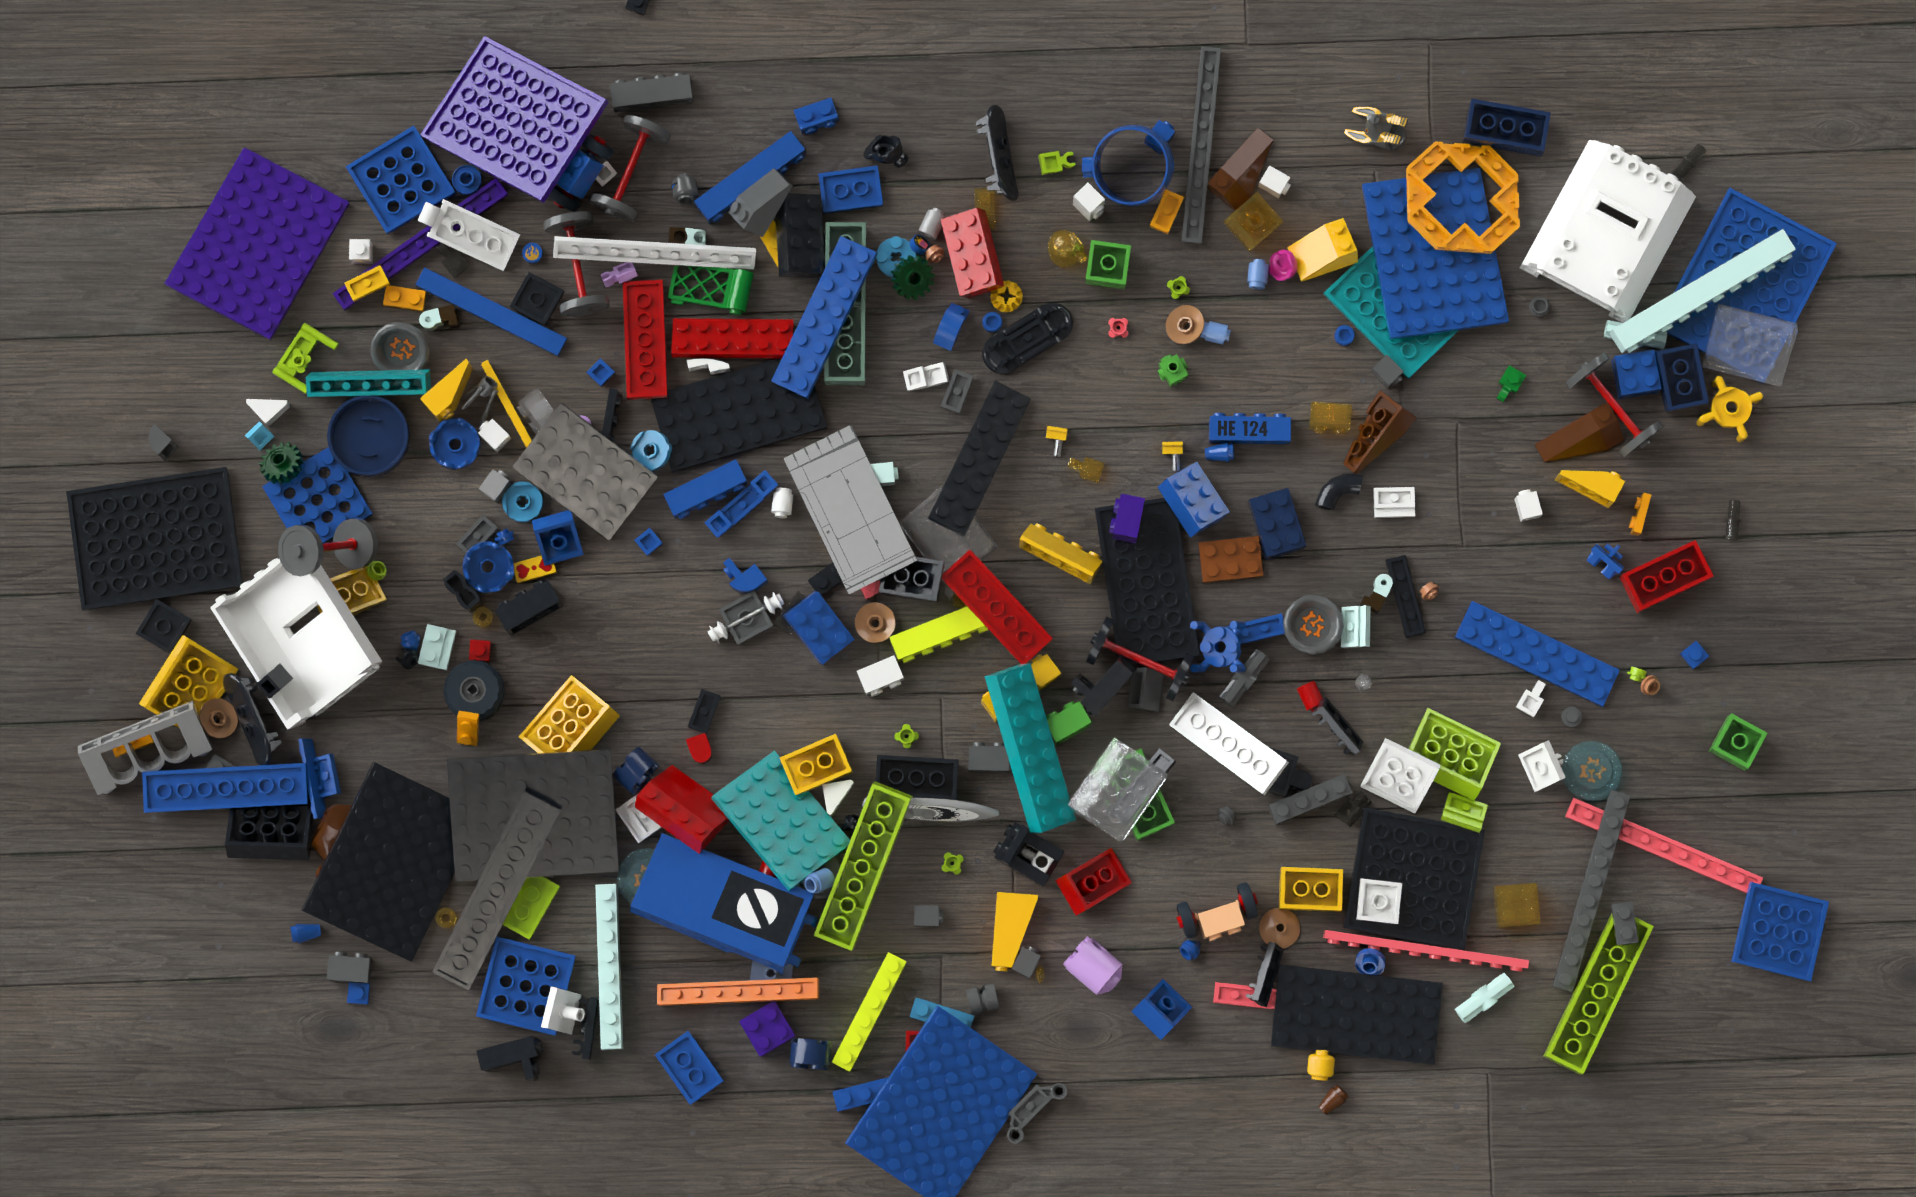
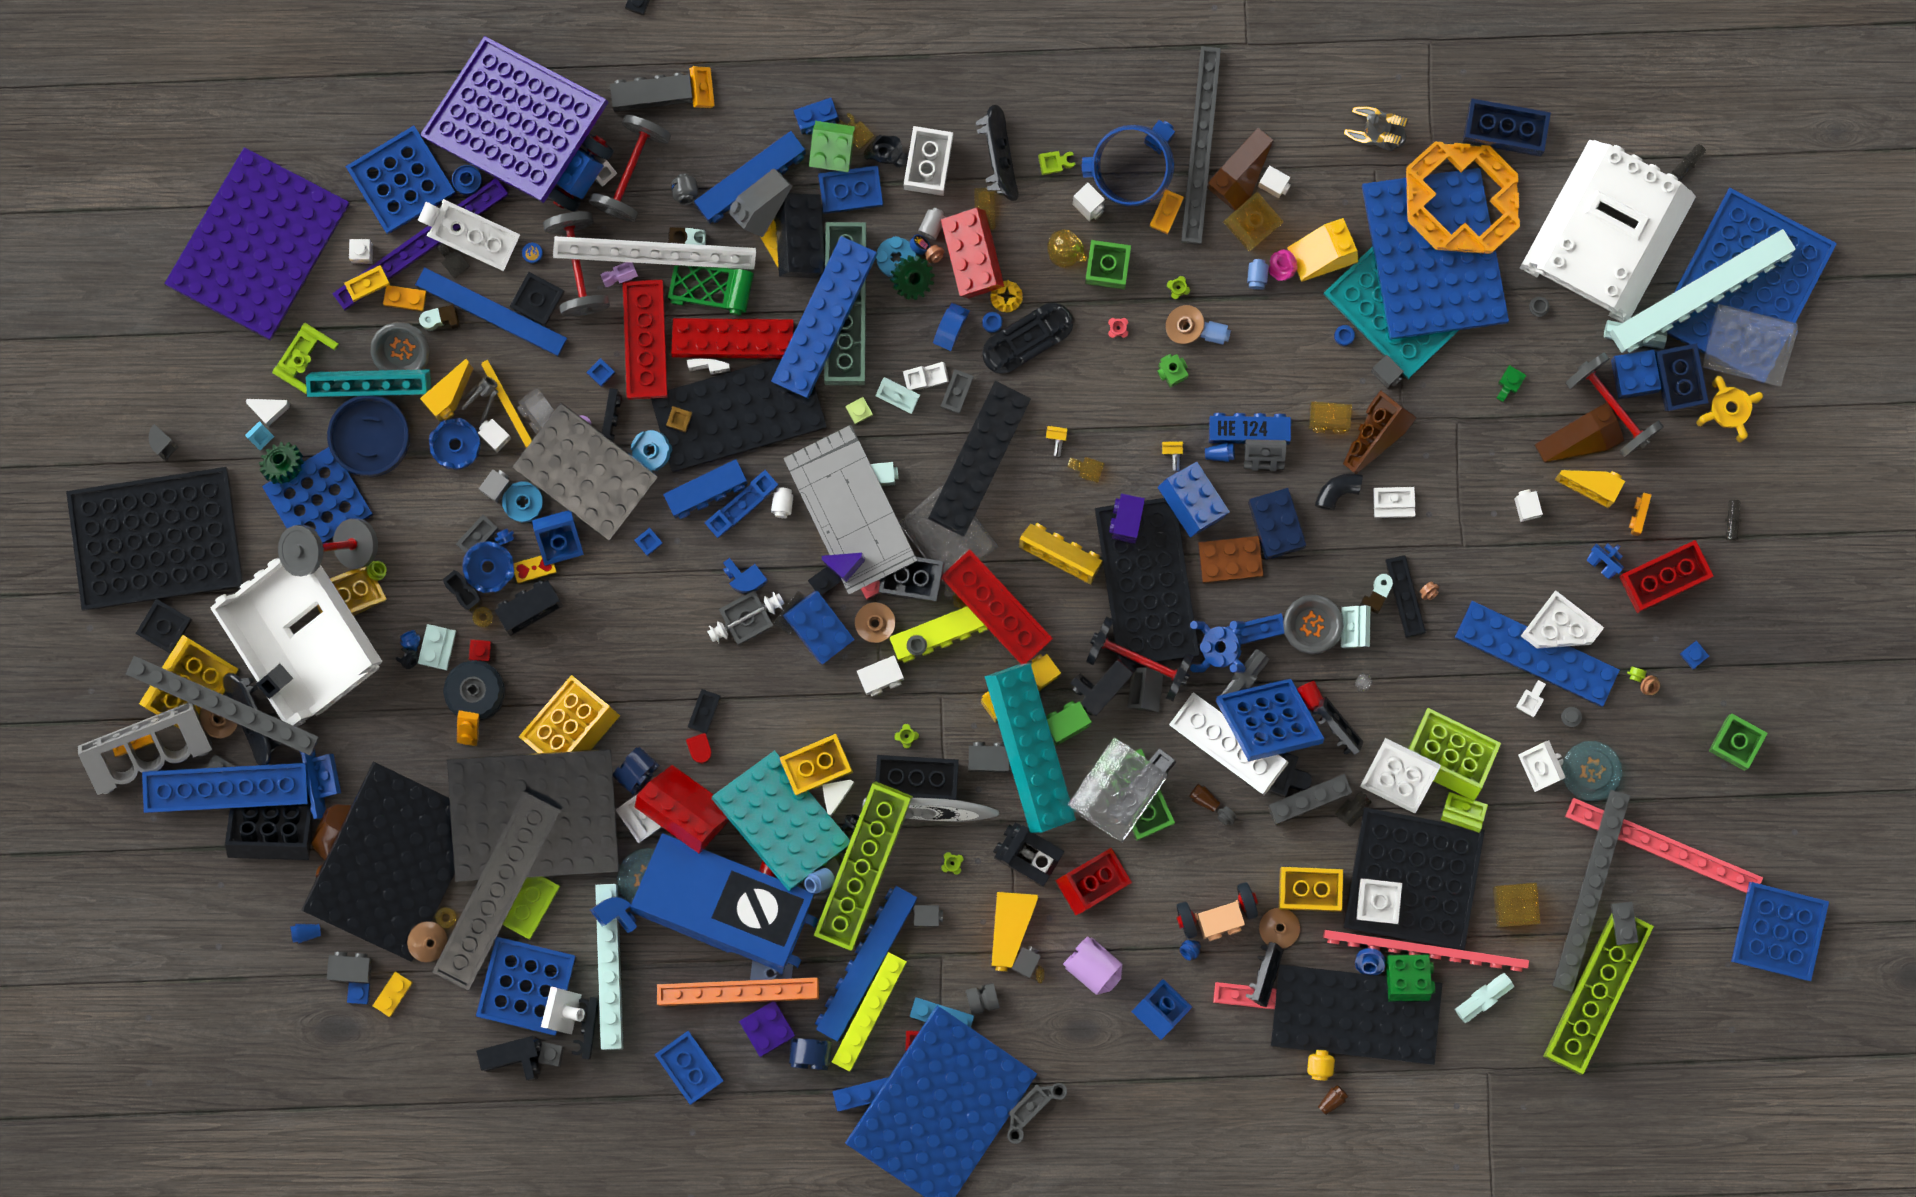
none -> dark grey plate [126,656,320,756]
none -> yellow plate [373,972,413,1017]
none -> medium nougat dish [407,921,447,962]
none -> dark grey brick [538,1042,564,1067]
none -> blue brick [590,897,637,933]
none -> pearl gold plate [666,406,692,433]
none -> light orange plate [689,66,715,108]
none -> bright green brick [809,121,855,172]
none -> blue brick [815,886,918,1042]
none -> dark purple slope [822,552,865,582]
none -> clear yellow plate [839,113,874,150]
none -> yellowish green plate [845,397,873,425]
none -> light aqua plate [876,377,920,414]
none -> white brick [904,126,953,196]
none -> dark grey plate [907,635,927,656]
none -> reddish brown cone [1189,784,1220,812]
none -> blue piece [1216,679,1324,762]
none -> dark grey plate [1244,439,1286,471]
none -> green brick [1386,955,1435,1001]
none -> white plate [1521,590,1604,648]

